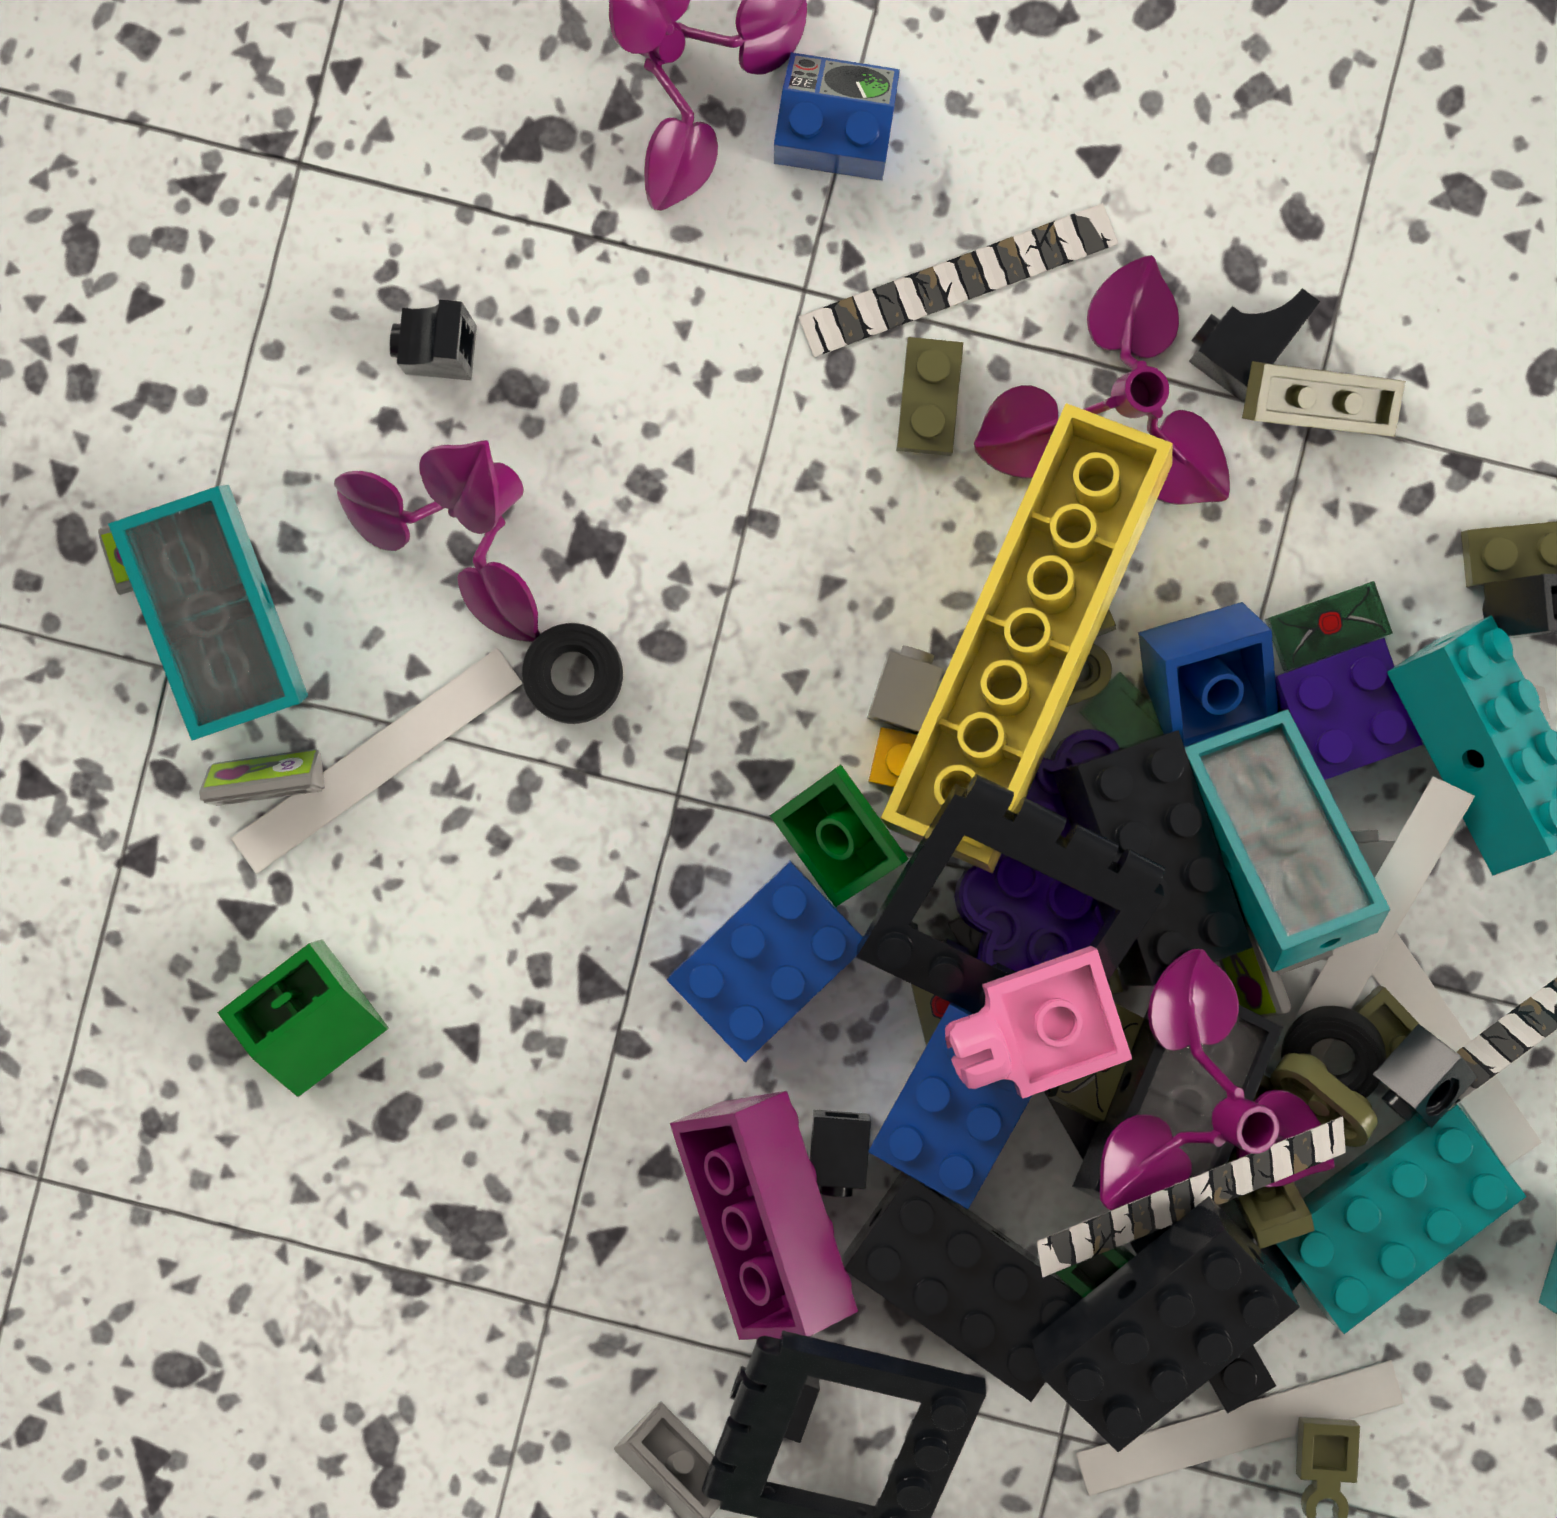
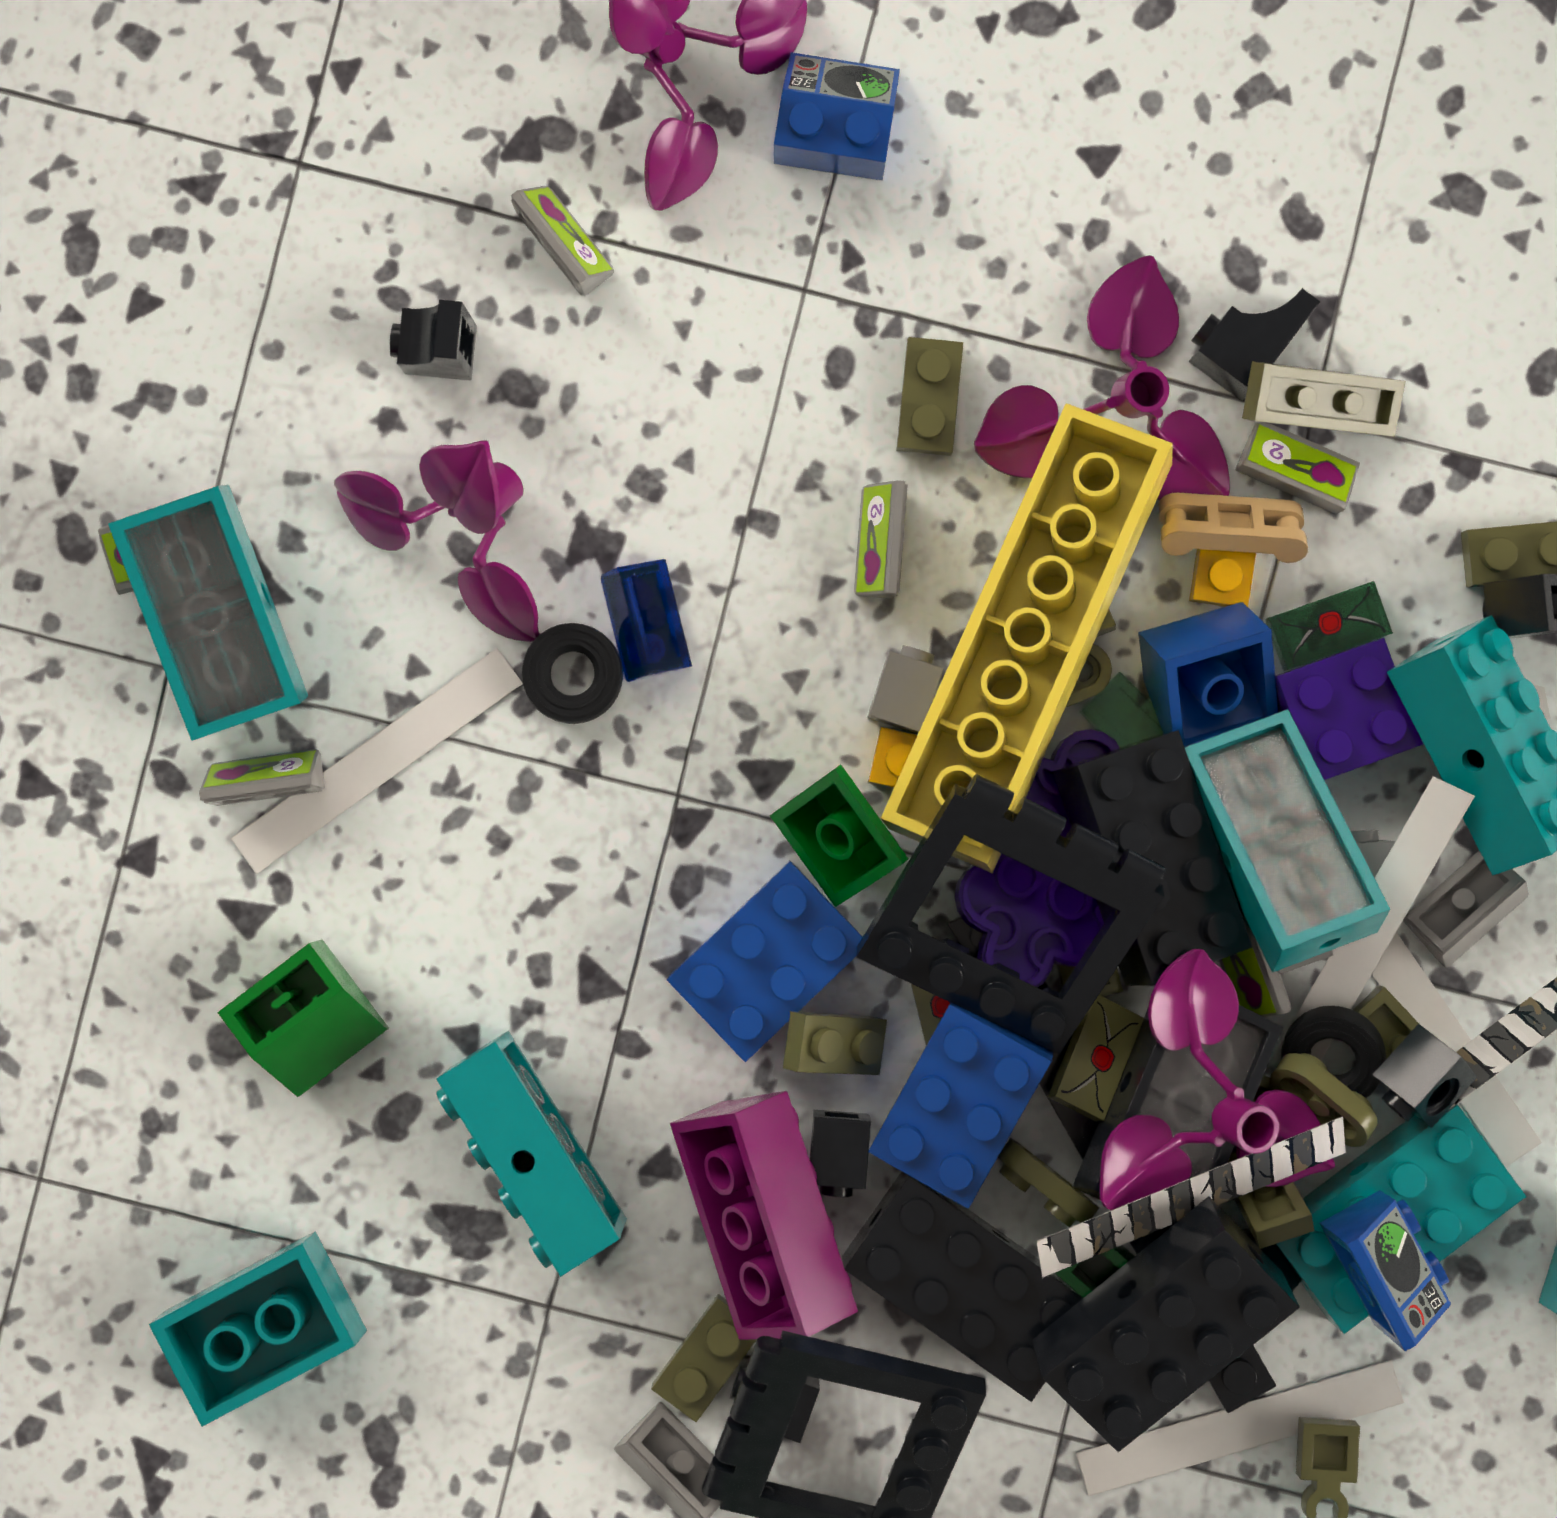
sticker [798,203,1119,357] -> none
bright pink plate [945,946,1132,1099] -> none
none -> teal brick [149,1231,367,1427]
none -> teal brick [436,1030,627,1277]
none -> slope [511,186,614,296]
none -> clear blue slope [601,559,692,682]
none -> olive plate [651,1294,757,1422]
none -> olive plate [783,1011,887,1075]
none -> slope [854,480,908,599]
none -> olive plate [998,1138,1100,1227]
none -> tan plate [1158,493,1308,563]
none -> yellow plate [1189,549,1256,607]
none -> slope [1235,421,1360,514]
none -> blue slope [1319,1190,1451,1351]
none -> light grey slope [1403,851,1529,968]

